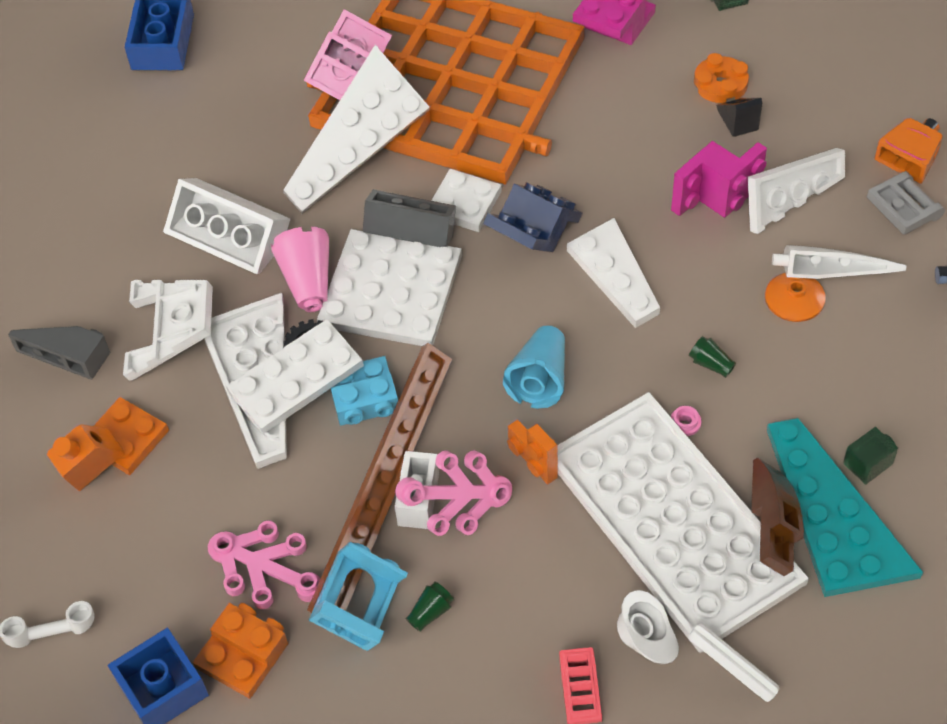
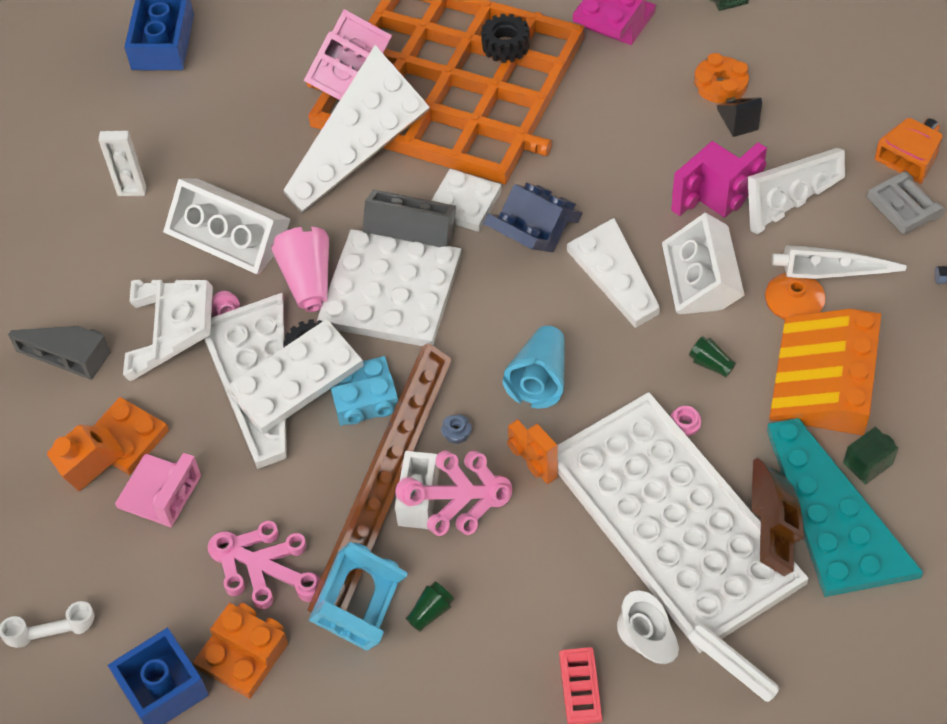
none -> white plate [98,131,147,196]
none -> bright pink bracket [115,453,201,528]
none -> bright pink plate [211,291,240,317]
none -> sand blue plate [441,415,472,444]
none -> black tyre [481,14,530,63]
none -> white slope [662,212,745,314]
none -> orange slope [769,309,882,436]

